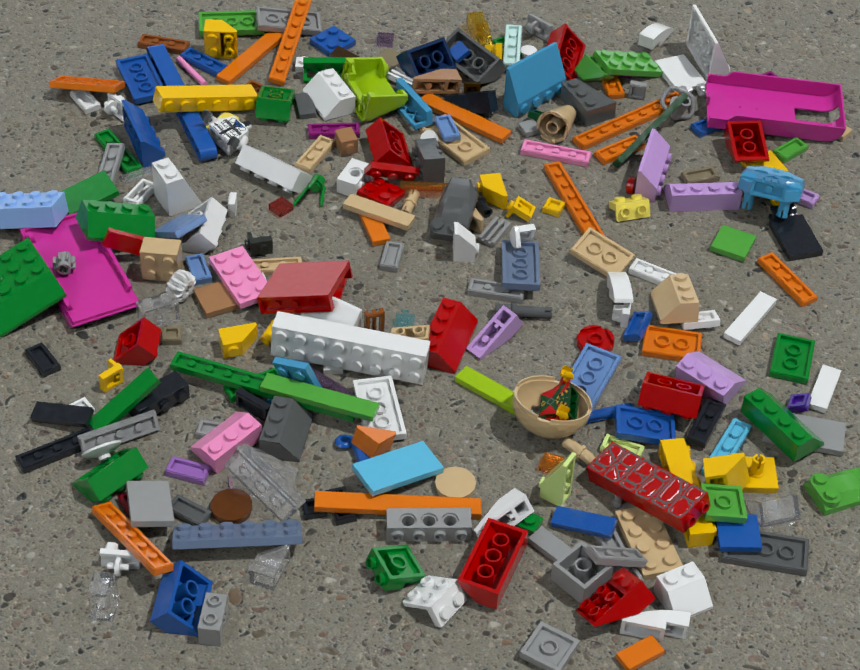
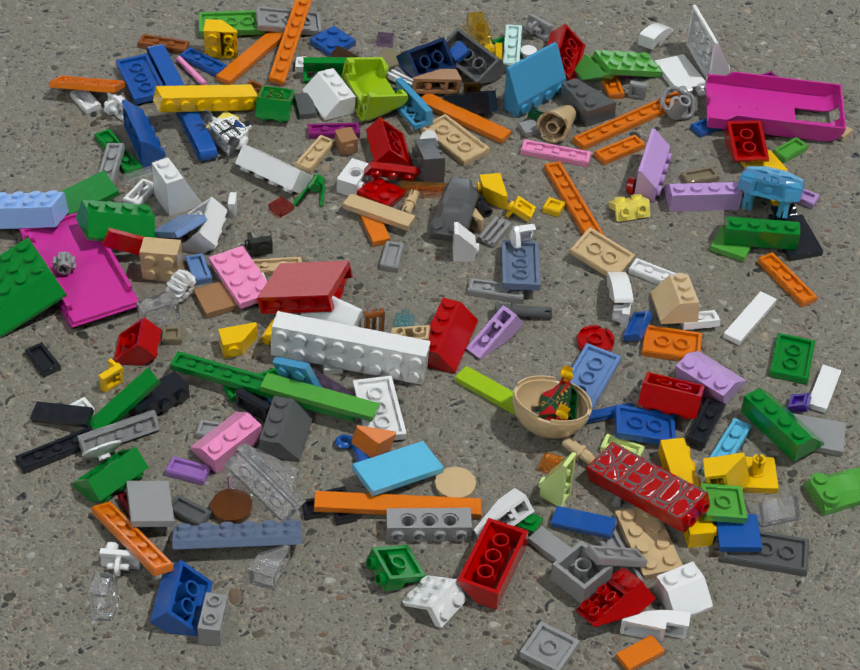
medium blue tile [434,114,461,143] -> none
dark green tile [612,92,688,168] -> none
none -> green slope [724,216,800,250]

